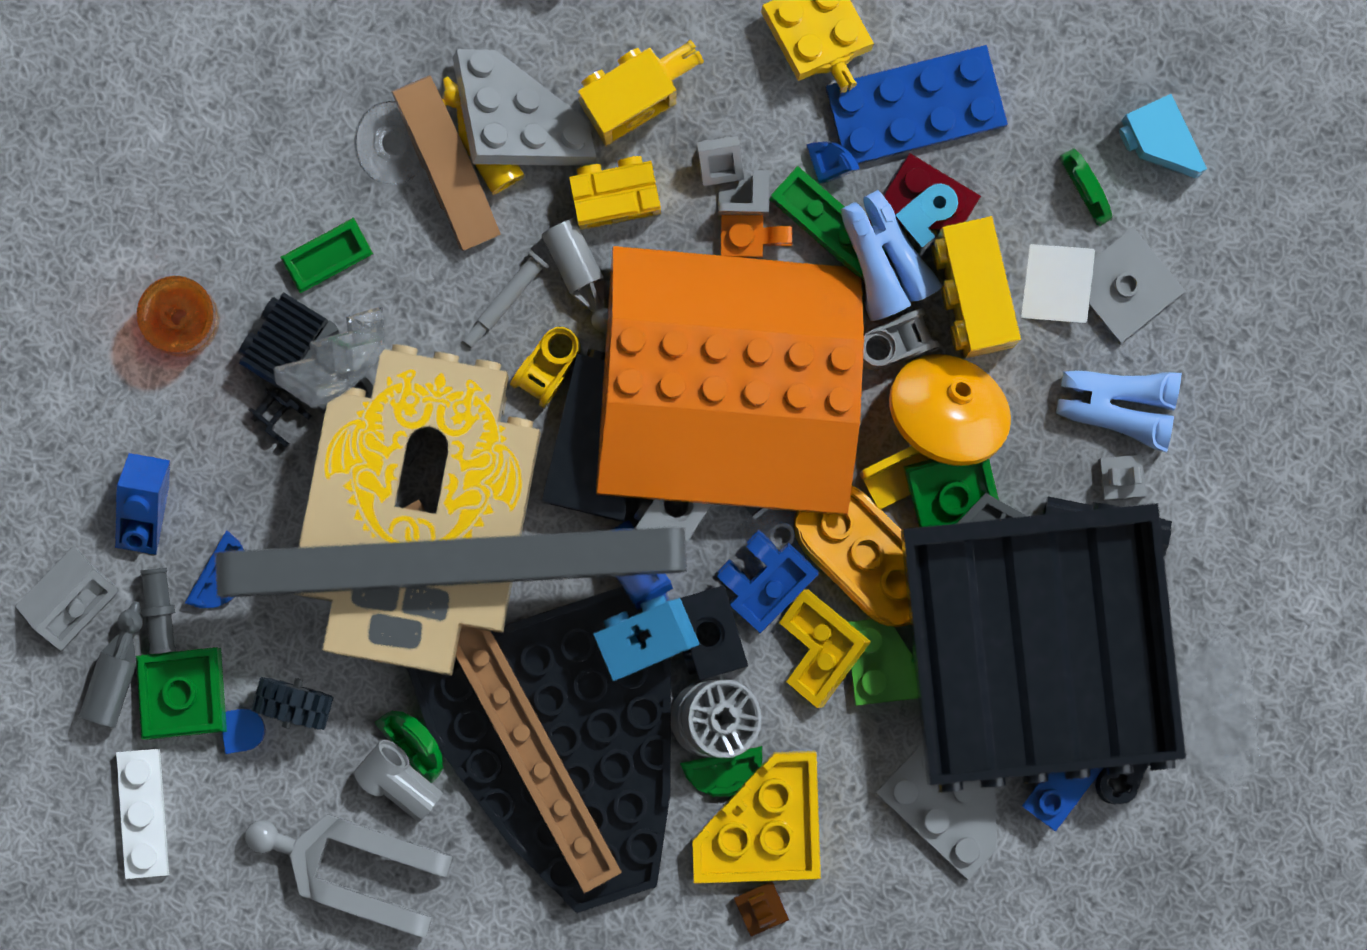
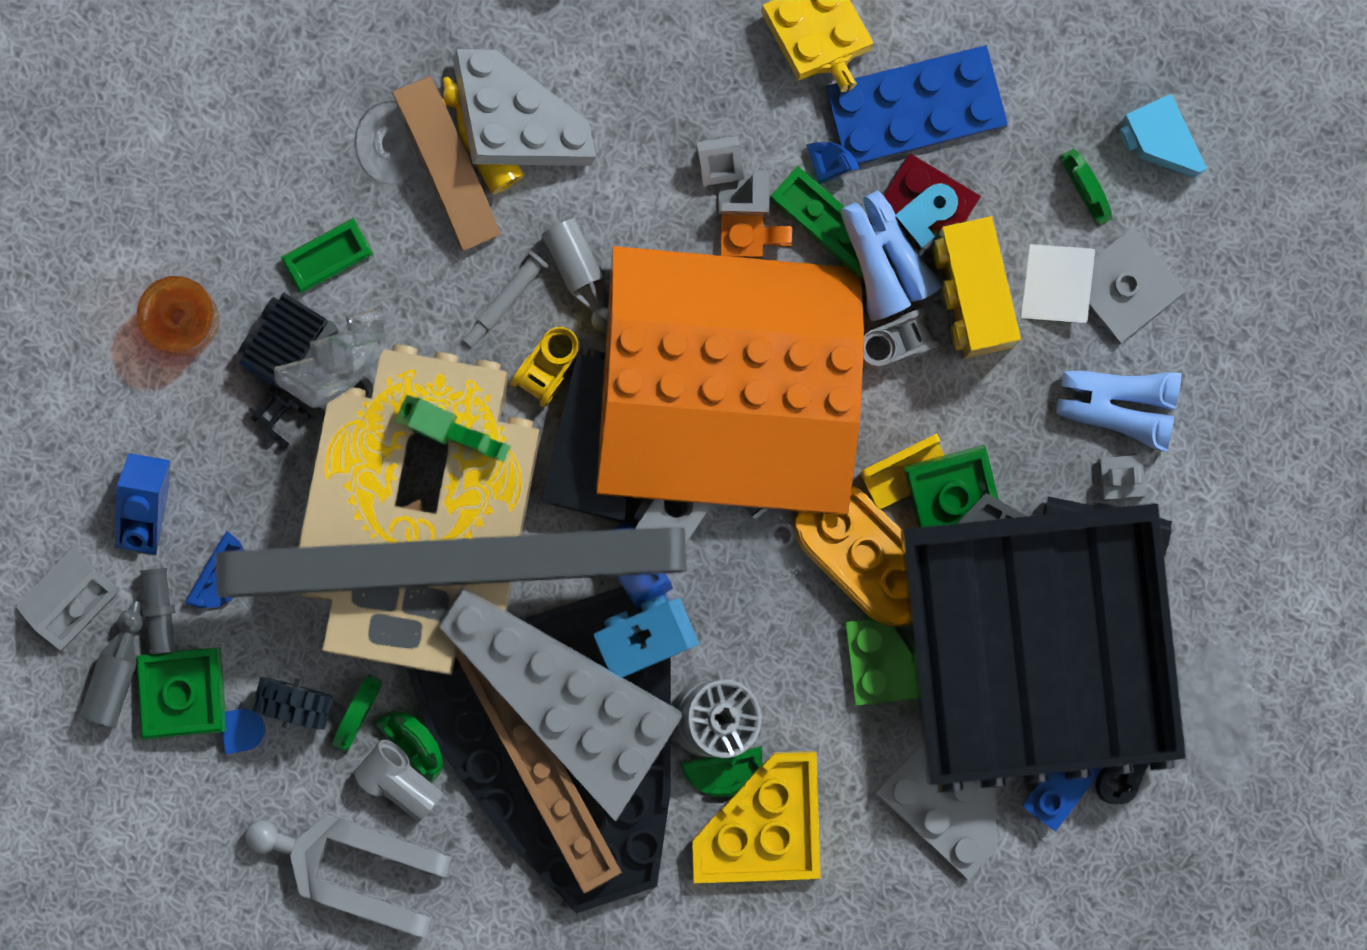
white plate [116,749,169,879] -> none
yellow brick [569,156,661,230] -> none
yellow brick [578,39,704,146] -> none
black brick [680,585,748,681] -> none
blue plate [717,529,819,633] -> none
reddish brown tile [734,881,789,937] -> none
yellow plate [779,589,871,708] -> none
light orange dish [889,354,1011,466] -> none
none -> green tile [332,674,383,754]
none -> green piece [395,395,511,462]
none -> light grey wing [440,587,682,822]

